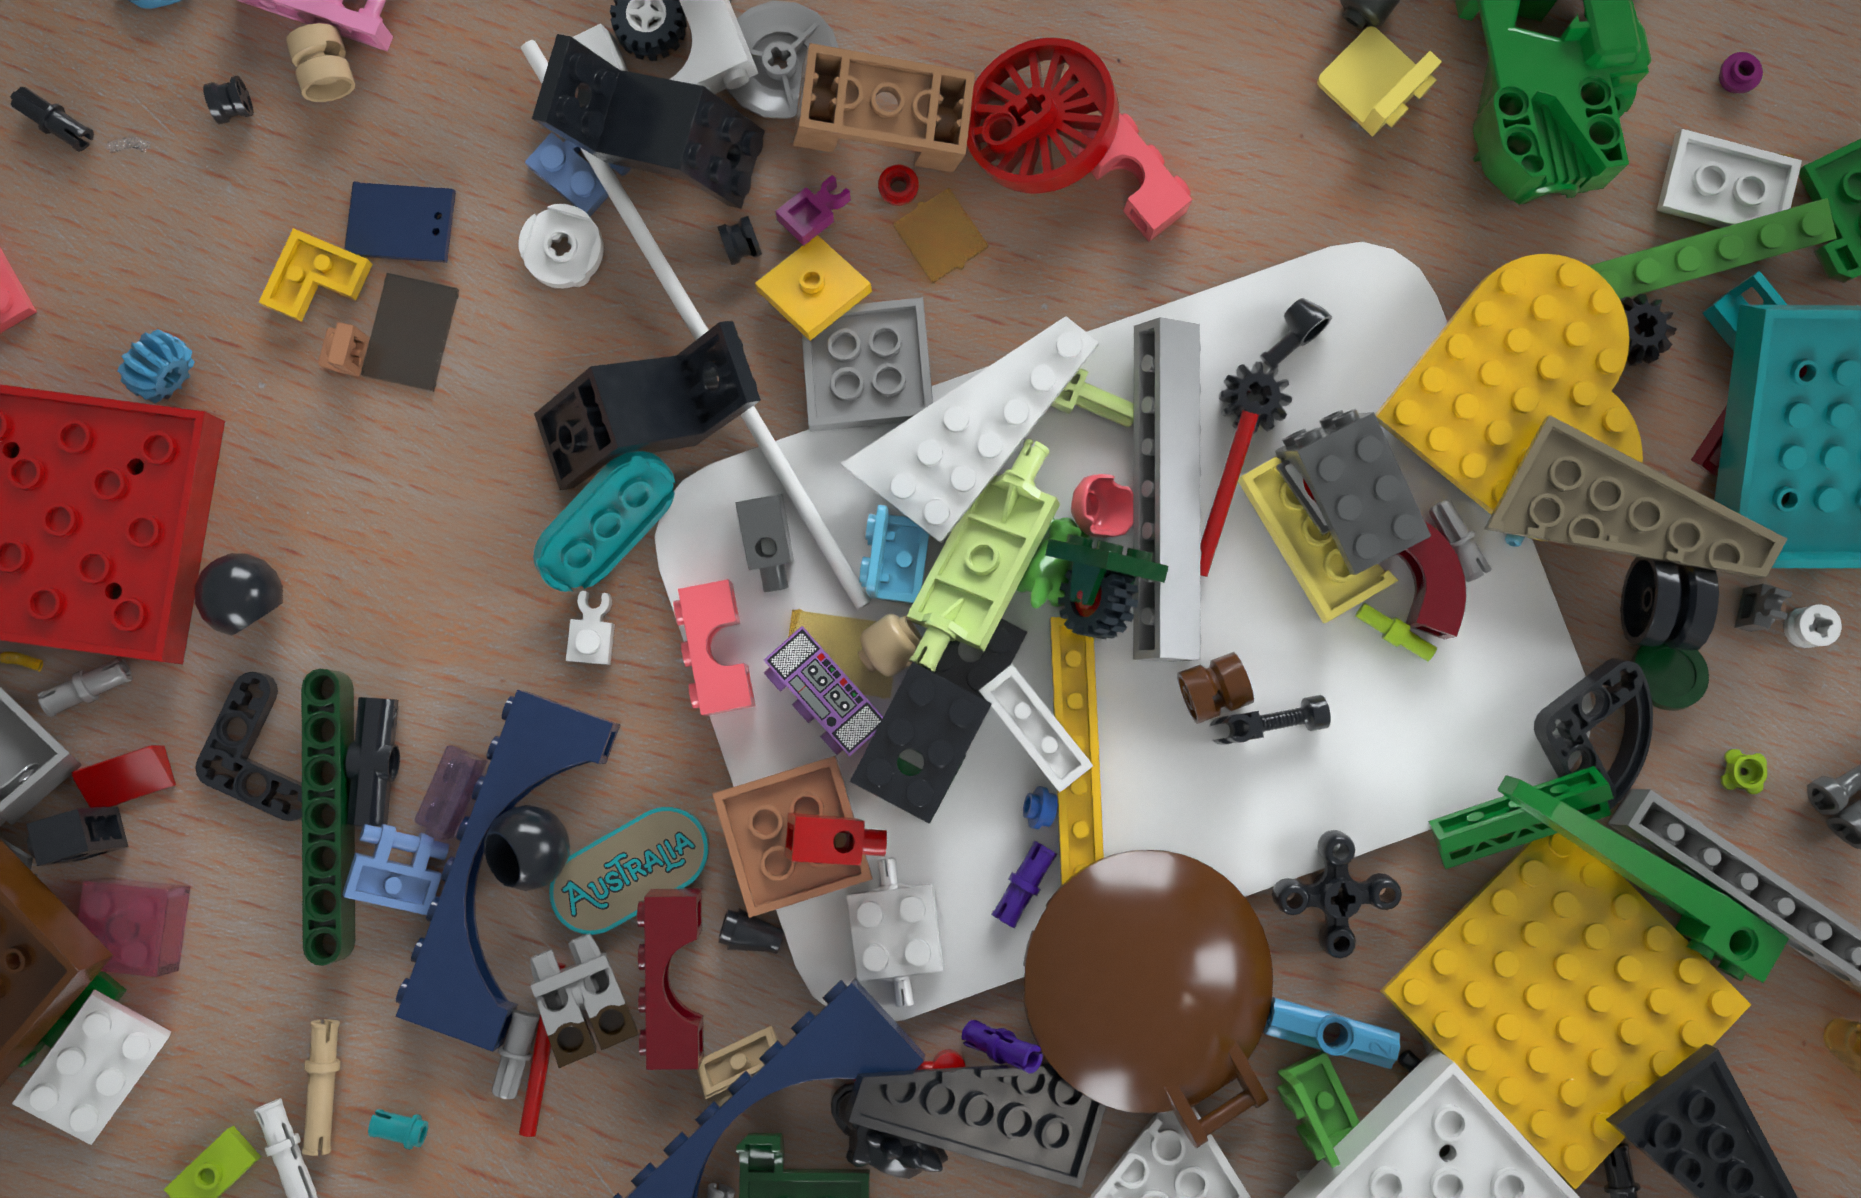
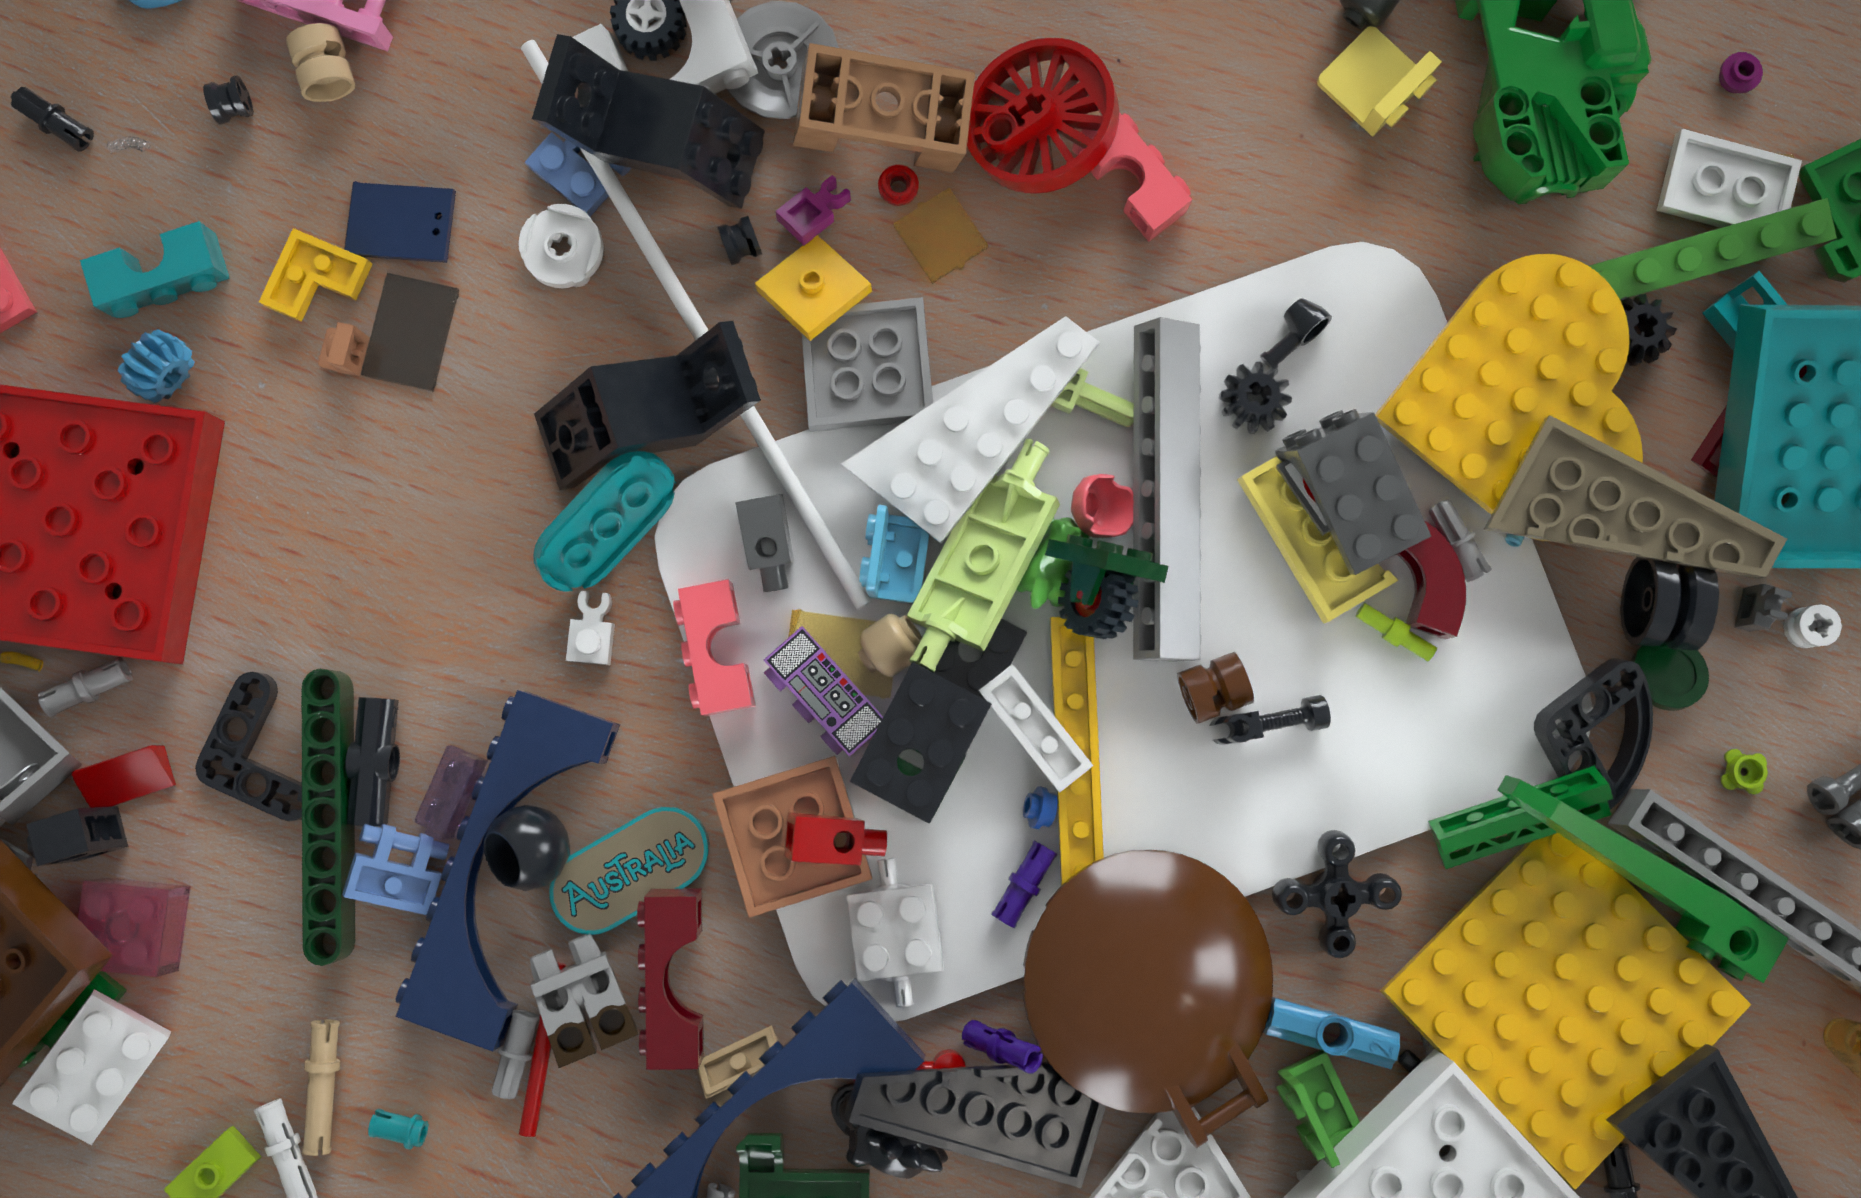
black helmet [195,553,283,636] -> none
black cone [718,908,784,954] -> none
red bar [1200,410,1259,577] -> none
none -> teal arch [80,221,230,318]

